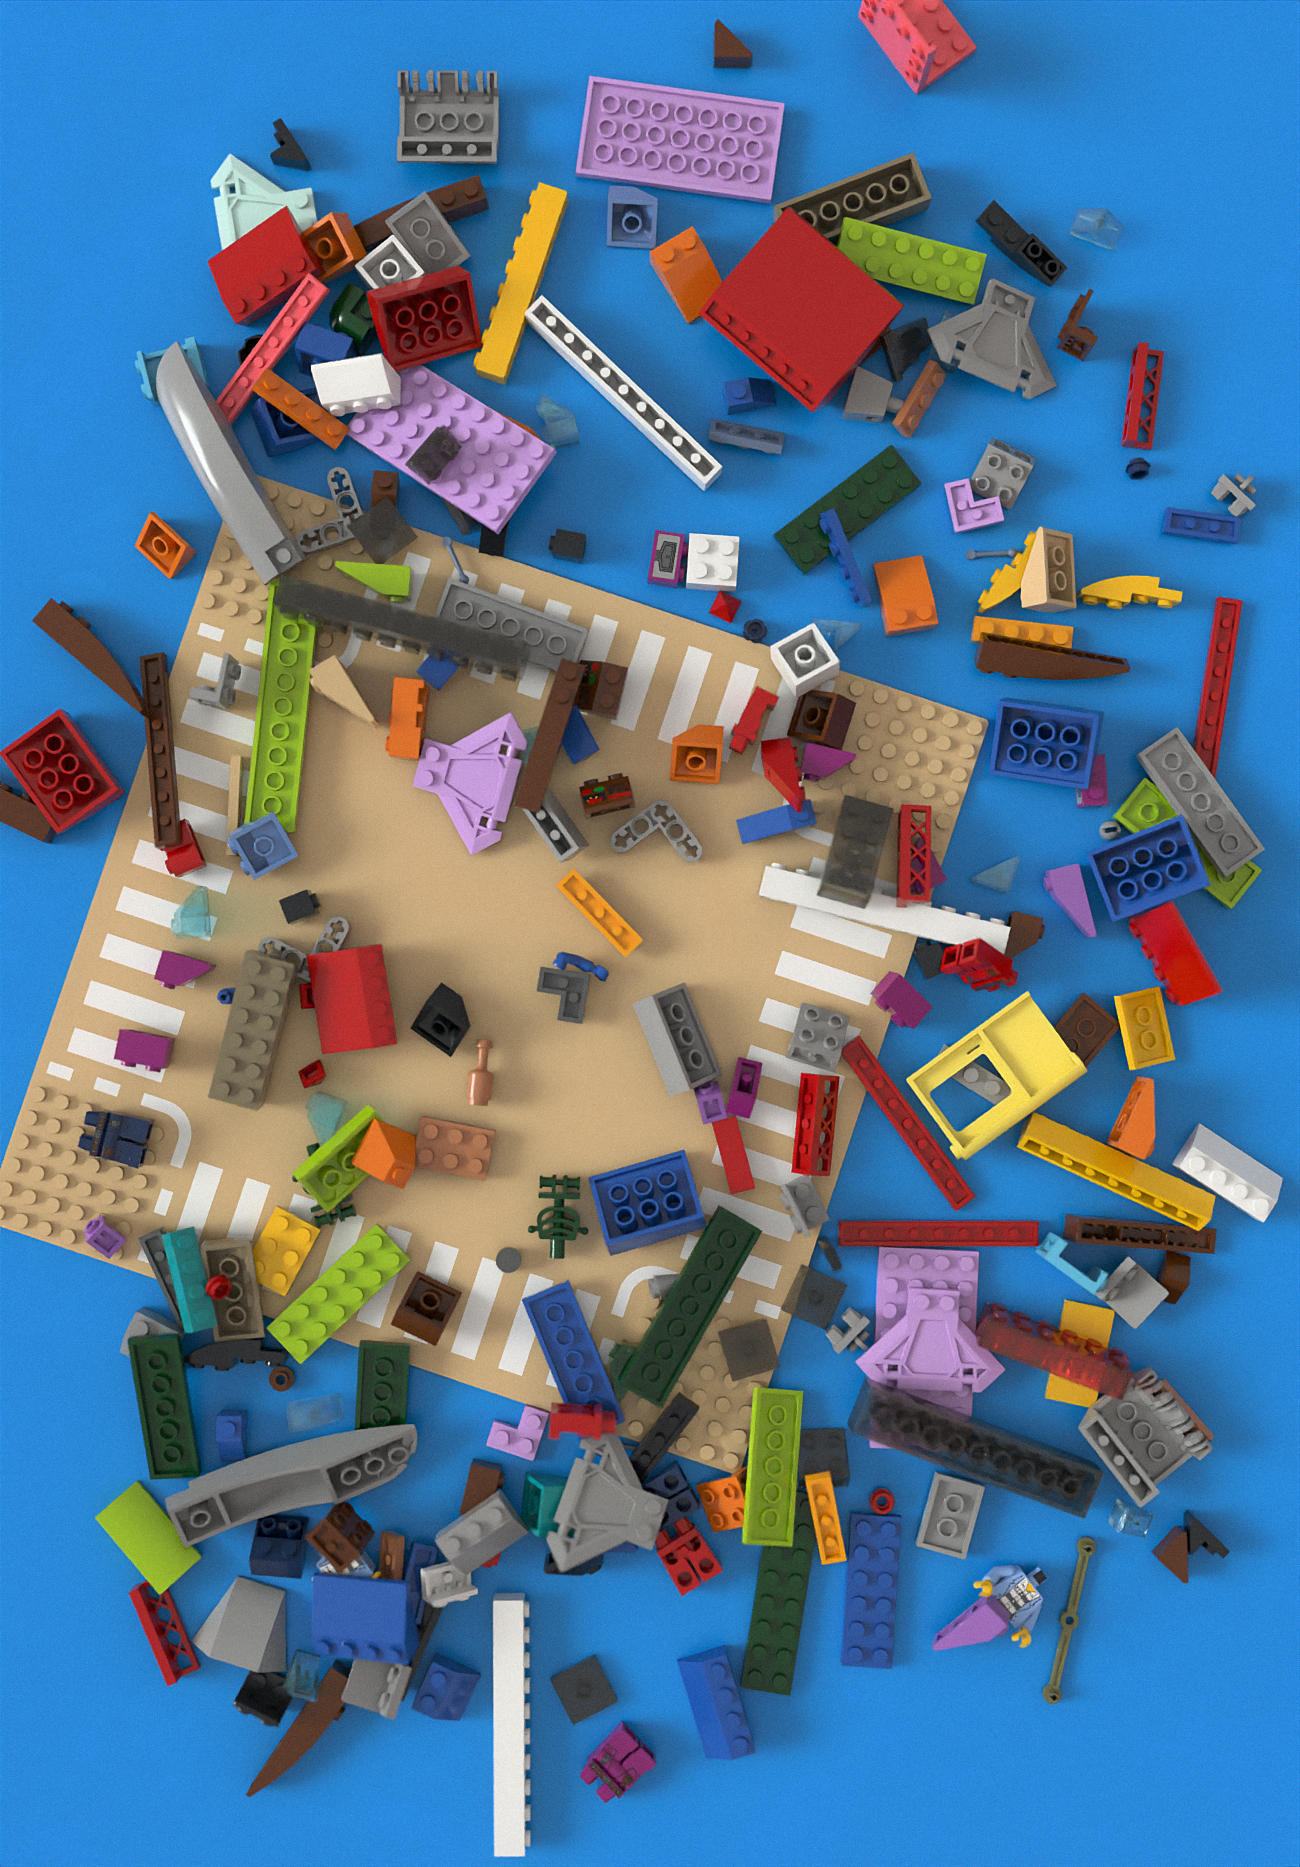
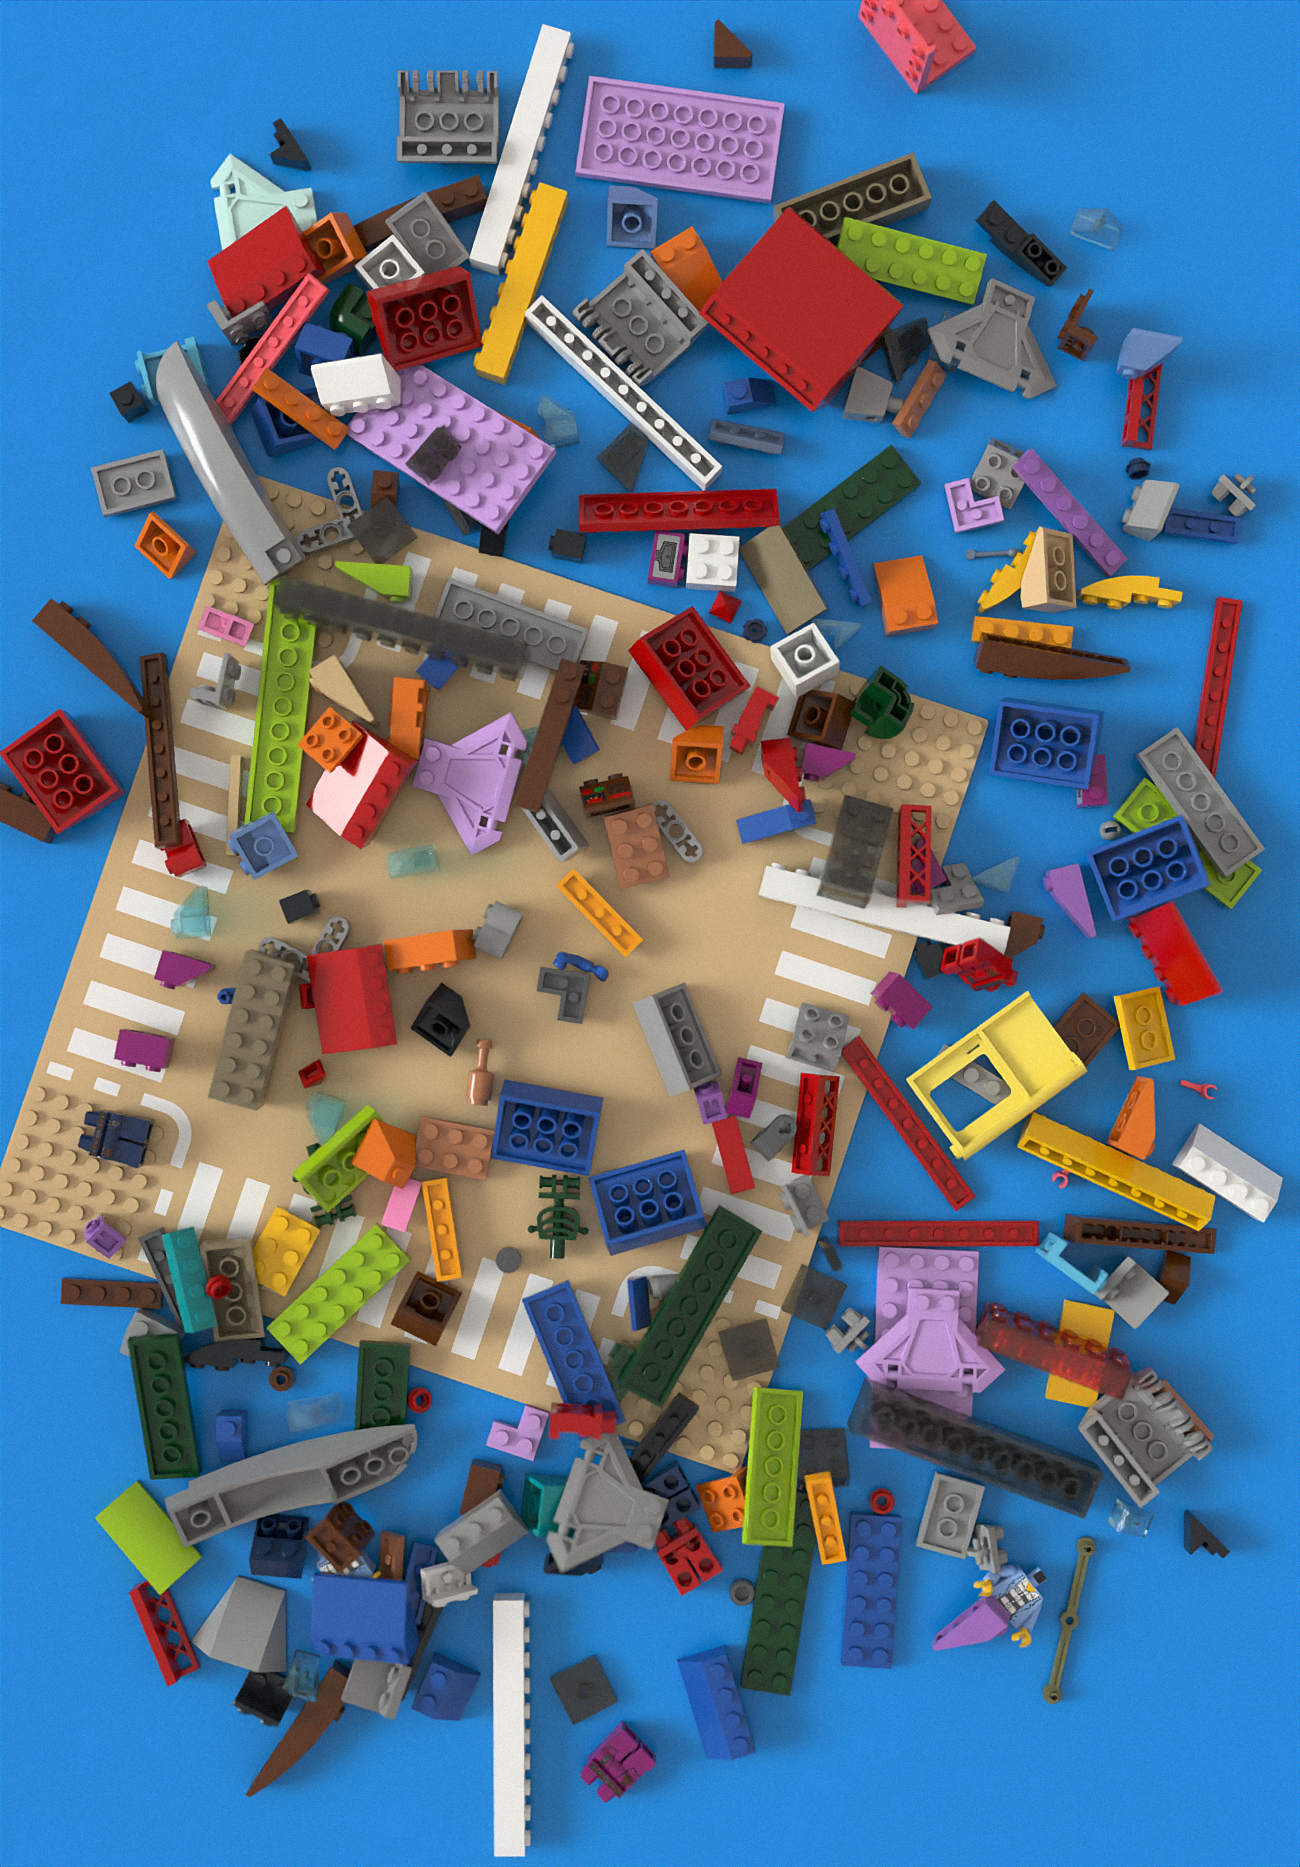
sand blue hinge [442,537,469,584] -> none
reddish brown slope [1151,1526,1189,1583] -> none
none -> reddish brown plate [60,1277,163,1309]
none -> light grey plate [91,449,177,518]
none -> black brick [109,381,150,423]
none -> bright pink slope [198,606,254,647]
none -> light grey bracket [207,300,274,346]
none -> orange bracket [297,707,363,773]
none -> red slope [306,720,418,849]
none -> bright pink slope [381,1177,422,1232]
none -> orange wedge [384,929,476,974]
none -> clear light blue slope [386,844,440,879]
none -> red plate [407,1387,432,1413]
none -> light orange plate [422,1177,463,1282]
none -> white brick [469,24,575,275]
none -> light grey brick [472,901,524,960]
none -> blue slope [491,1080,603,1176]
none -> light grey slope [572,249,709,387]
none -> red plate [579,489,780,533]
none -> clear smoke wing [597,423,649,493]
none -> nougat plate [603,804,670,889]
none -> blue slope [627,1276,651,1331]
none -> red slope [628,606,750,731]
none -> dark grey tile [729,1578,755,1606]
none -> dark tan slope [739,523,830,635]
none -> dark grey piece [750,1114,797,1161]
none -> dark green brick [849,666,915,739]
none -> light grey plate [930,863,984,915]
none -> light grey hips [967,1523,1008,1574]
none -> medium lavender plate [1011,448,1128,577]
none -> coral hand [1052,1169,1070,1188]
none -> medium blue slope [1116,328,1183,379]
none -> light grey slope [1121,480,1180,542]
none -> coral hand [1180,1079,1217,1100]

